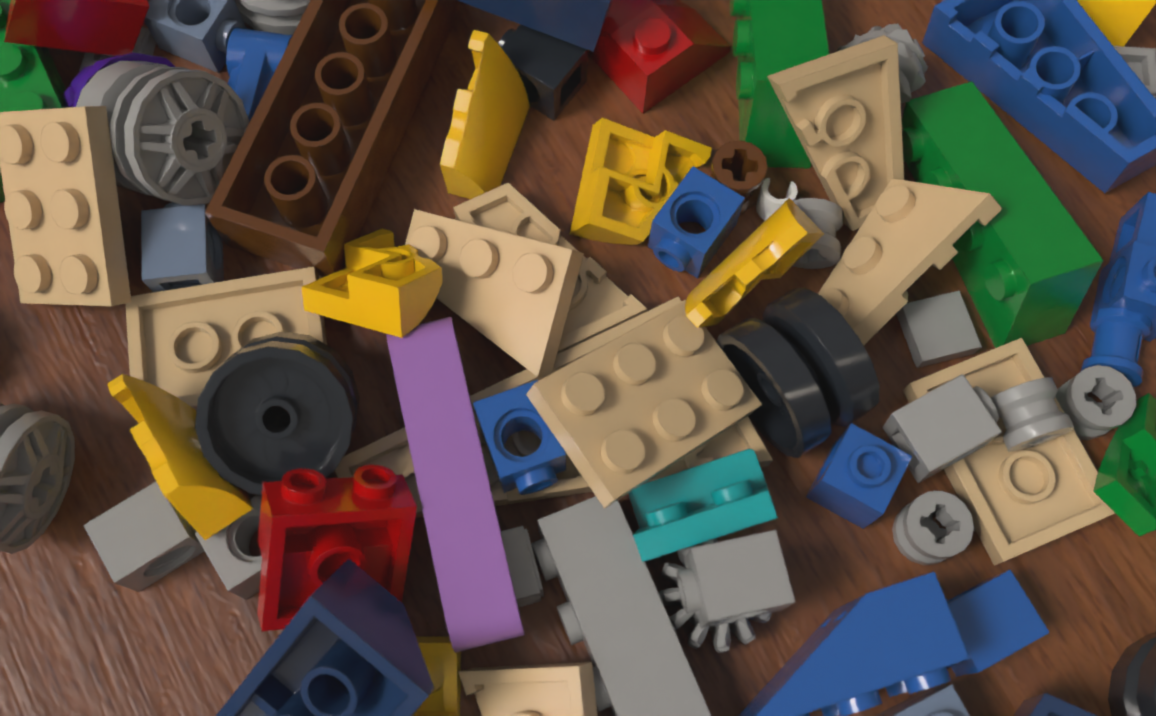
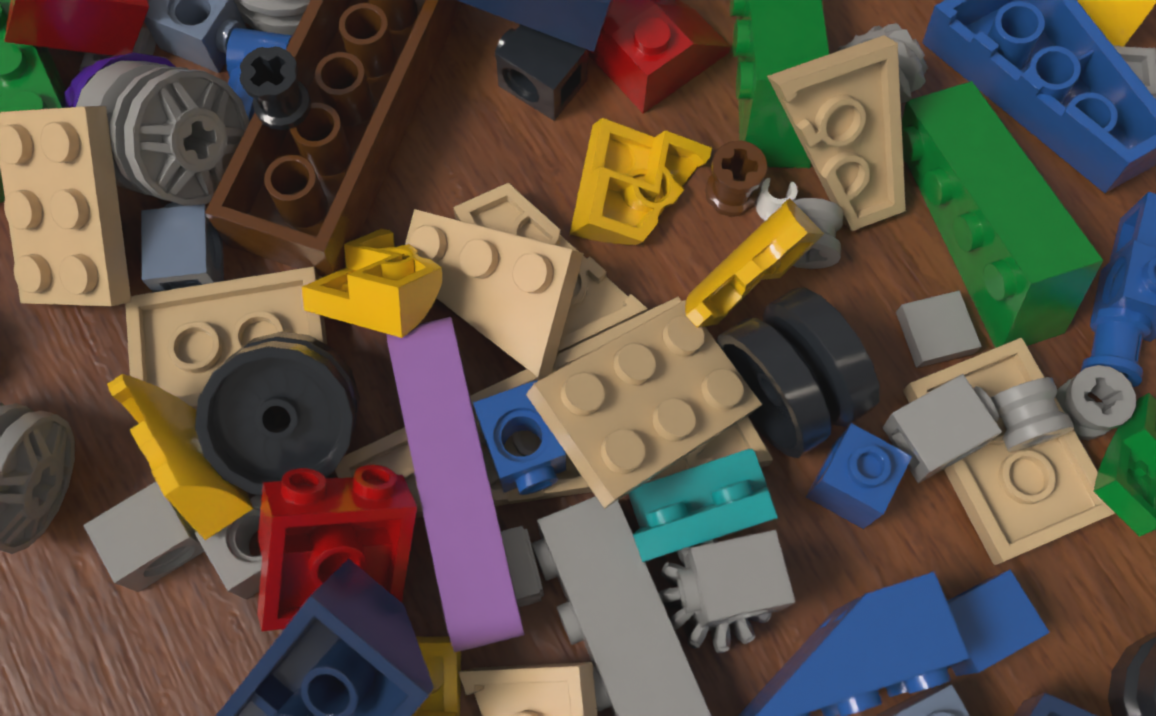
yellow slope [440,30,530,199] -> none
blue brick [648,166,745,278] -> none
tan wing [818,178,1002,346] -> none
light grey wheel [892,491,974,565] -> none
none -> black bush [239,46,311,130]

